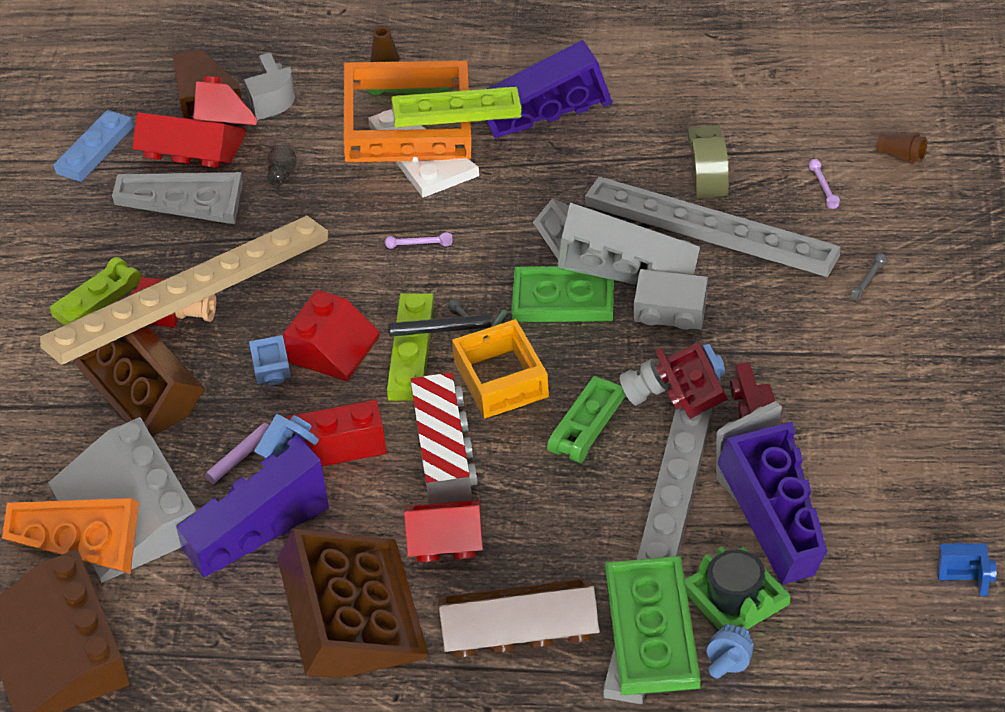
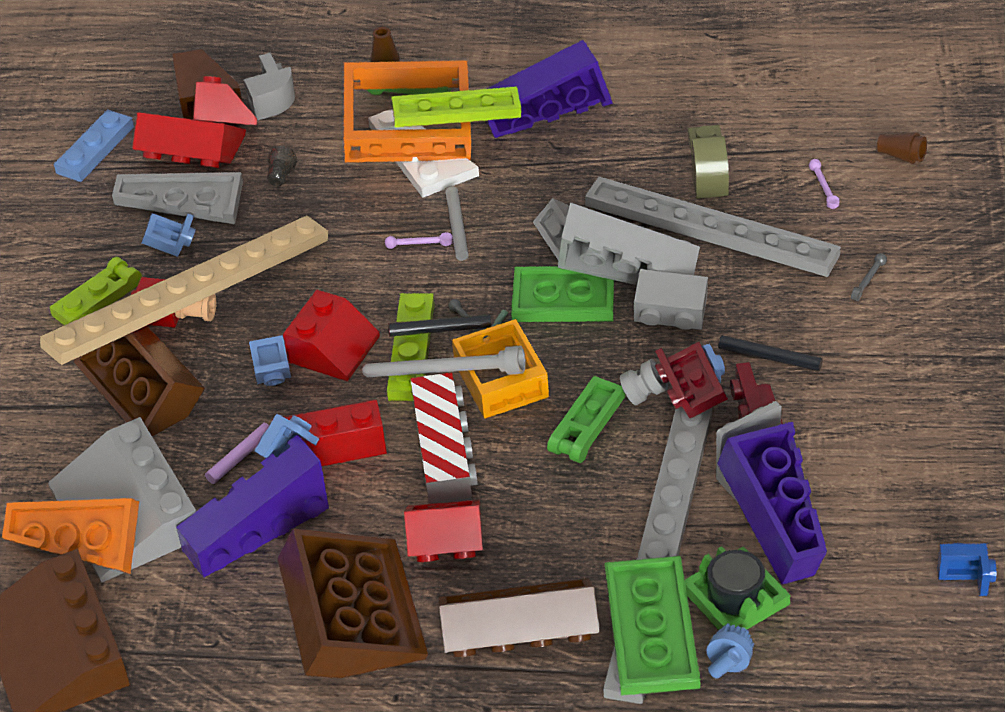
none -> medium blue bracket [141,213,196,257]
none -> light grey piece [362,346,526,377]
none -> light grey bar [445,186,469,261]
none -> black bar [718,335,823,371]

